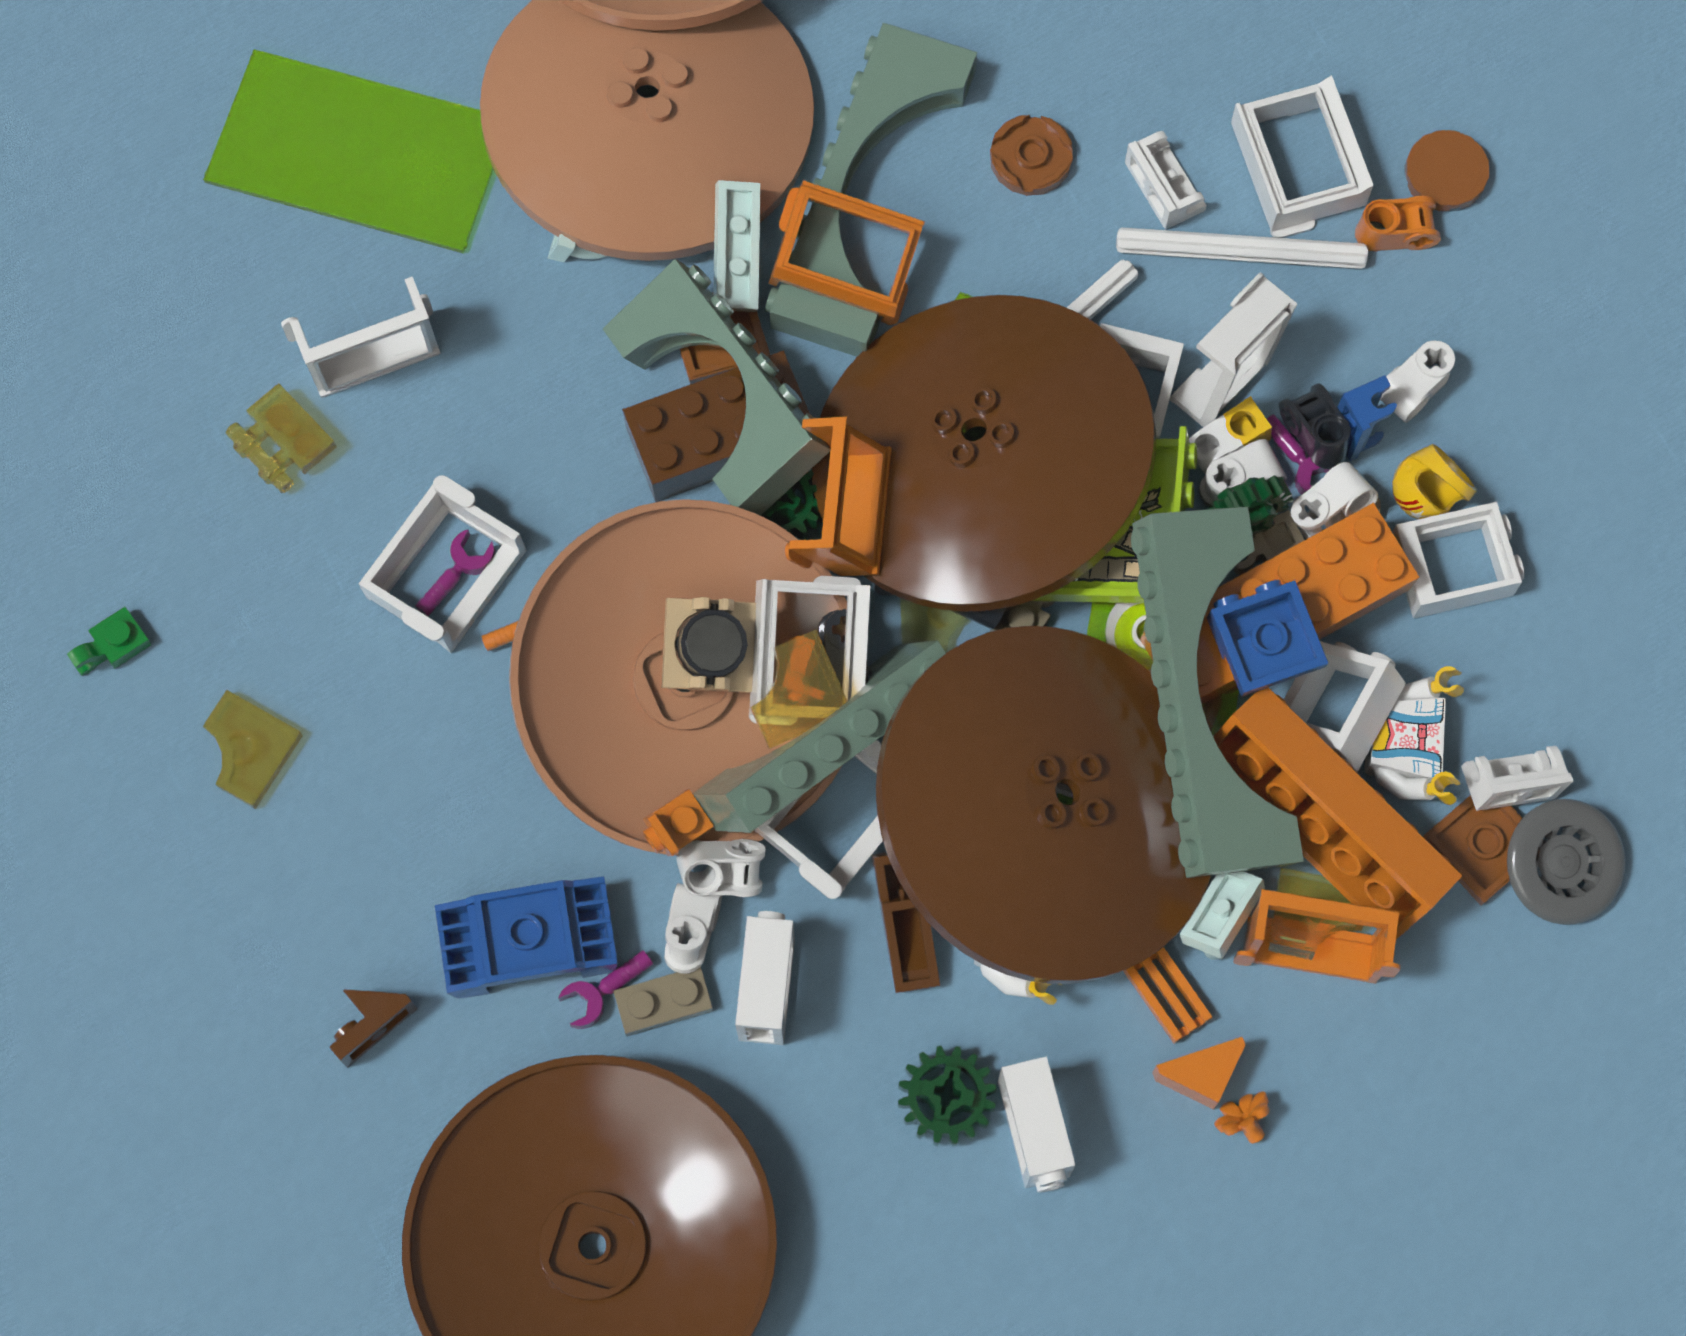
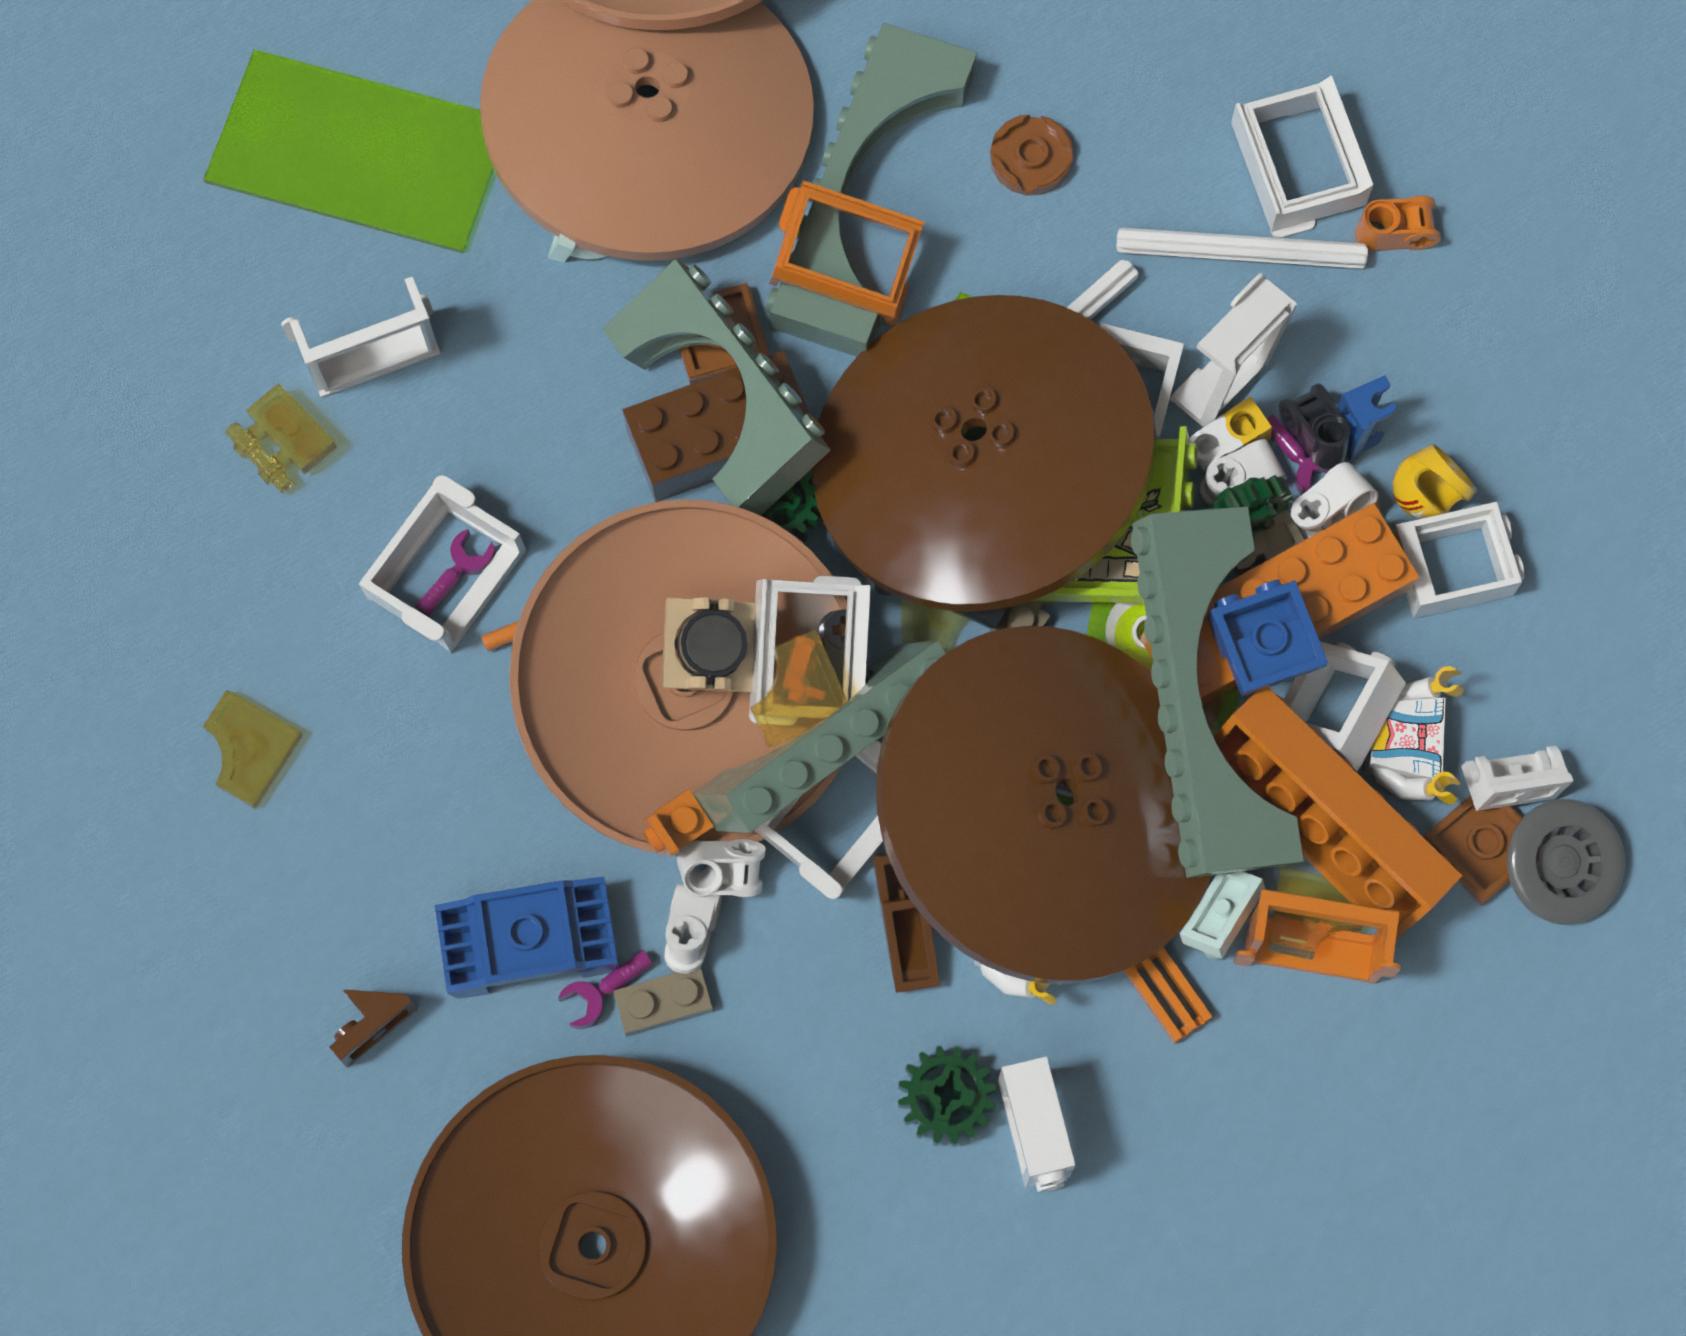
green plate [67,606,151,676] -> none
light aqua plate [713,180,760,312] -> none
white window [735,911,795,1045] -> none
orange piece [785,417,892,576] -> none
white hinge [1125,131,1207,230] -> none
orange slope [1152,1036,1245,1110] -> none
orange plant [1214,1091,1270,1144] -> none
white piece [1380,340,1455,423] -> none
dark orange tile [1404,130,1489,211] -> none

